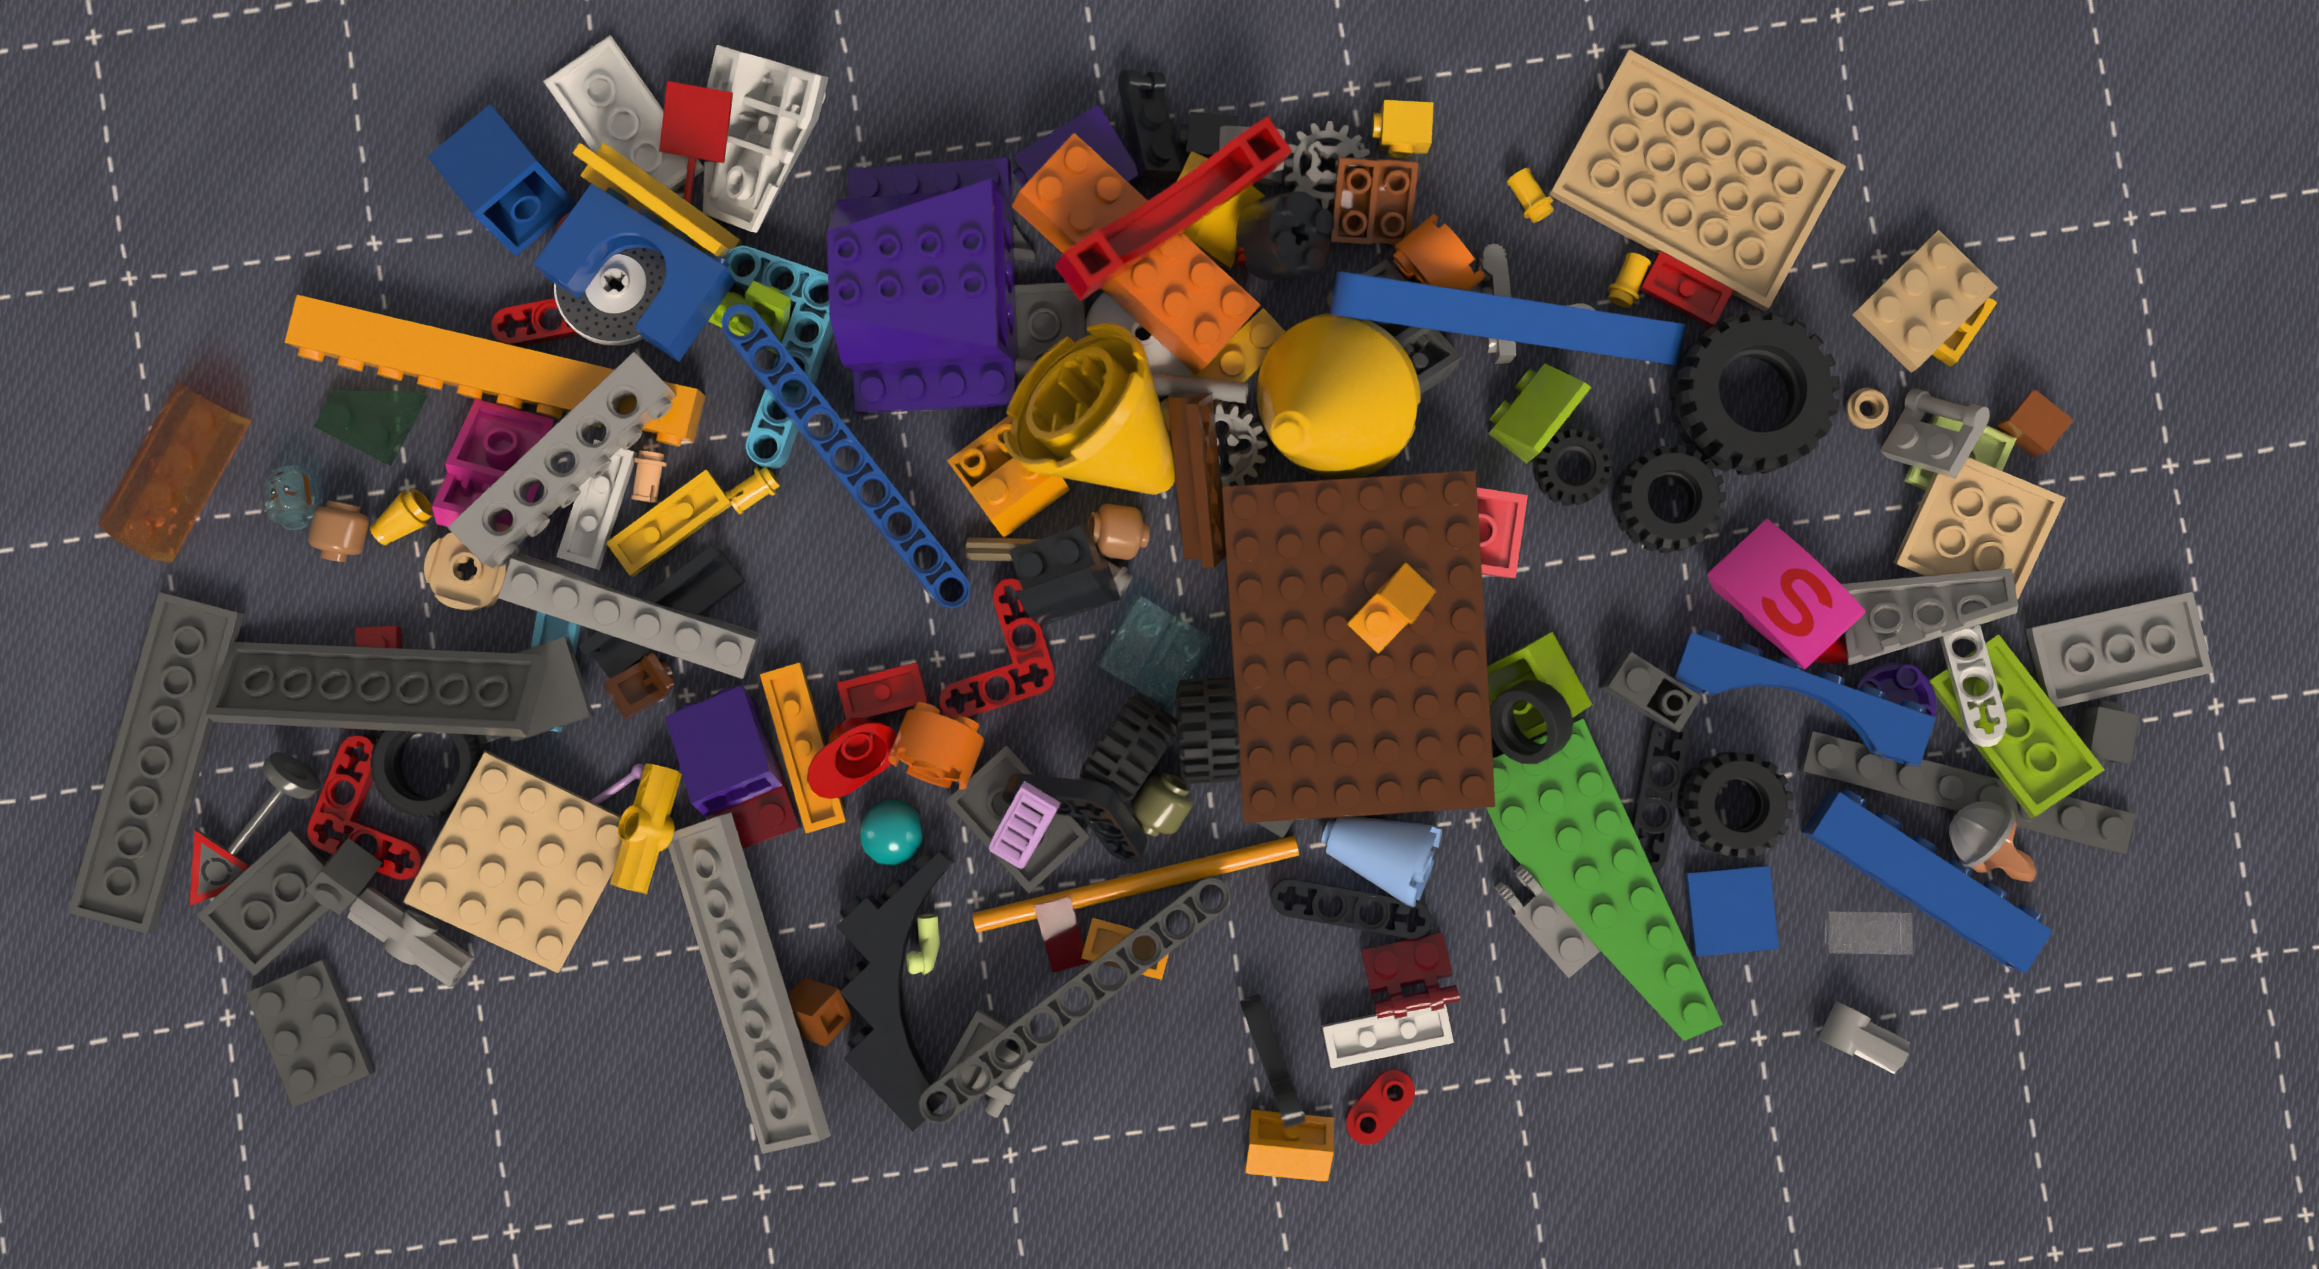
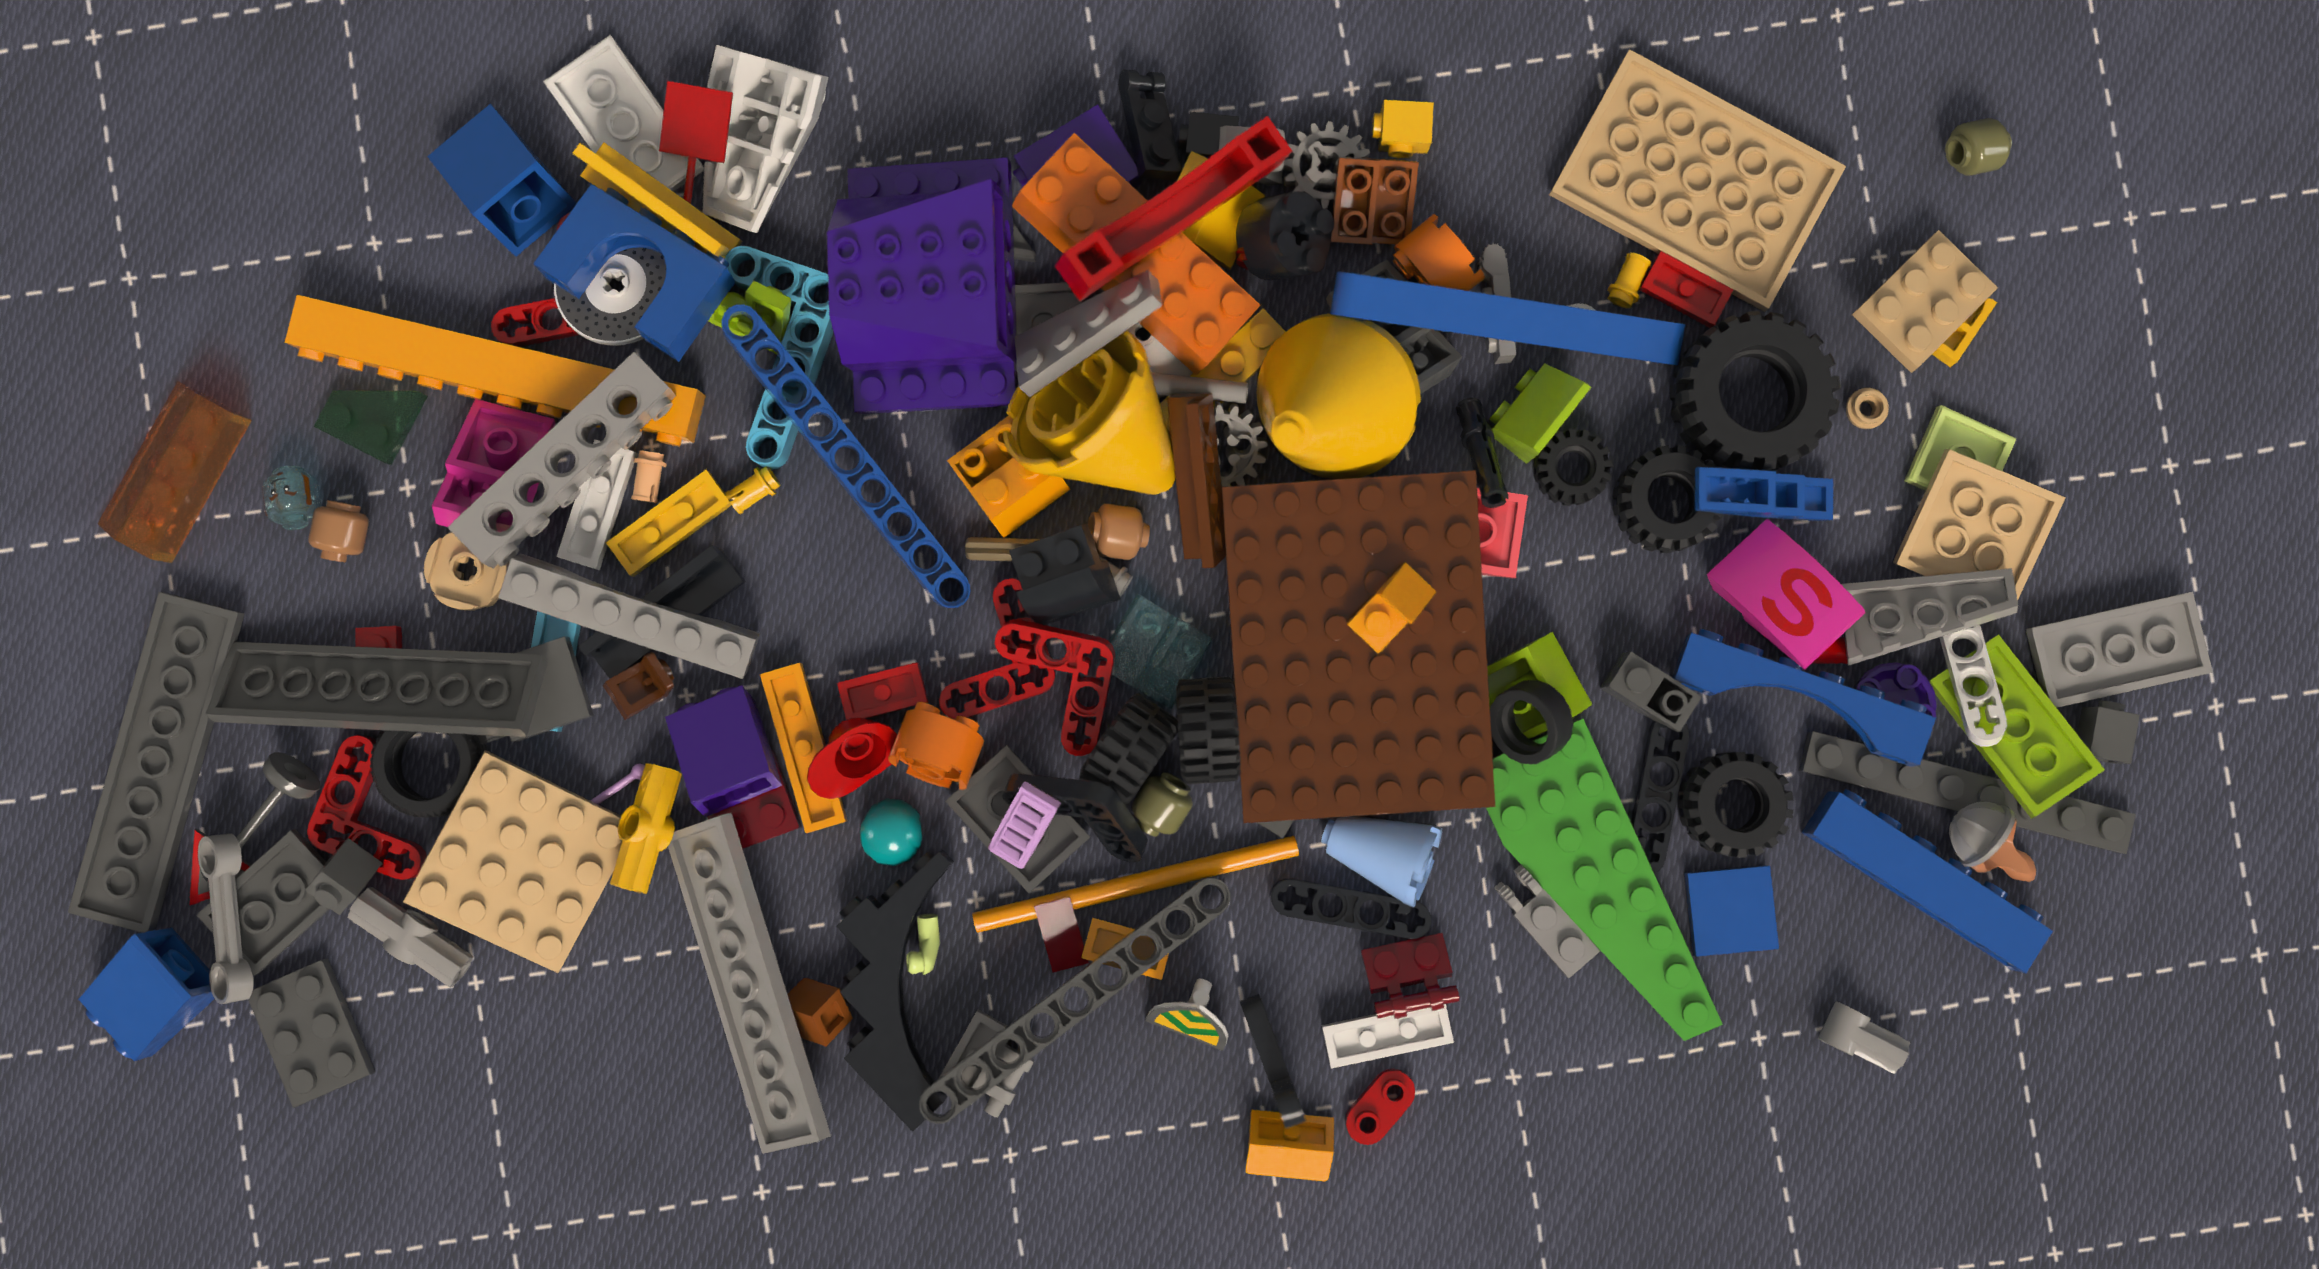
yellow cone [370,489,434,545] -> none
yellow pin [1506,168,1554,223] -> none
clear plate [1825,911,1913,955] -> none
light grey plate [1880,388,1990,479] -> none
dark orange panel [1995,390,2073,457] -> none
none -> blue slope [78,927,214,1061]
none -> light grey piece [198,833,253,1004]
none -> red beam [995,619,1115,756]
none -> light grey wing [1015,270,1163,397]
none -> shield [1145,979,1228,1051]
none -> black pin [1456,397,1509,508]
none -> blue slope [1695,467,1833,521]
none -> olive head [1945,118,2012,176]

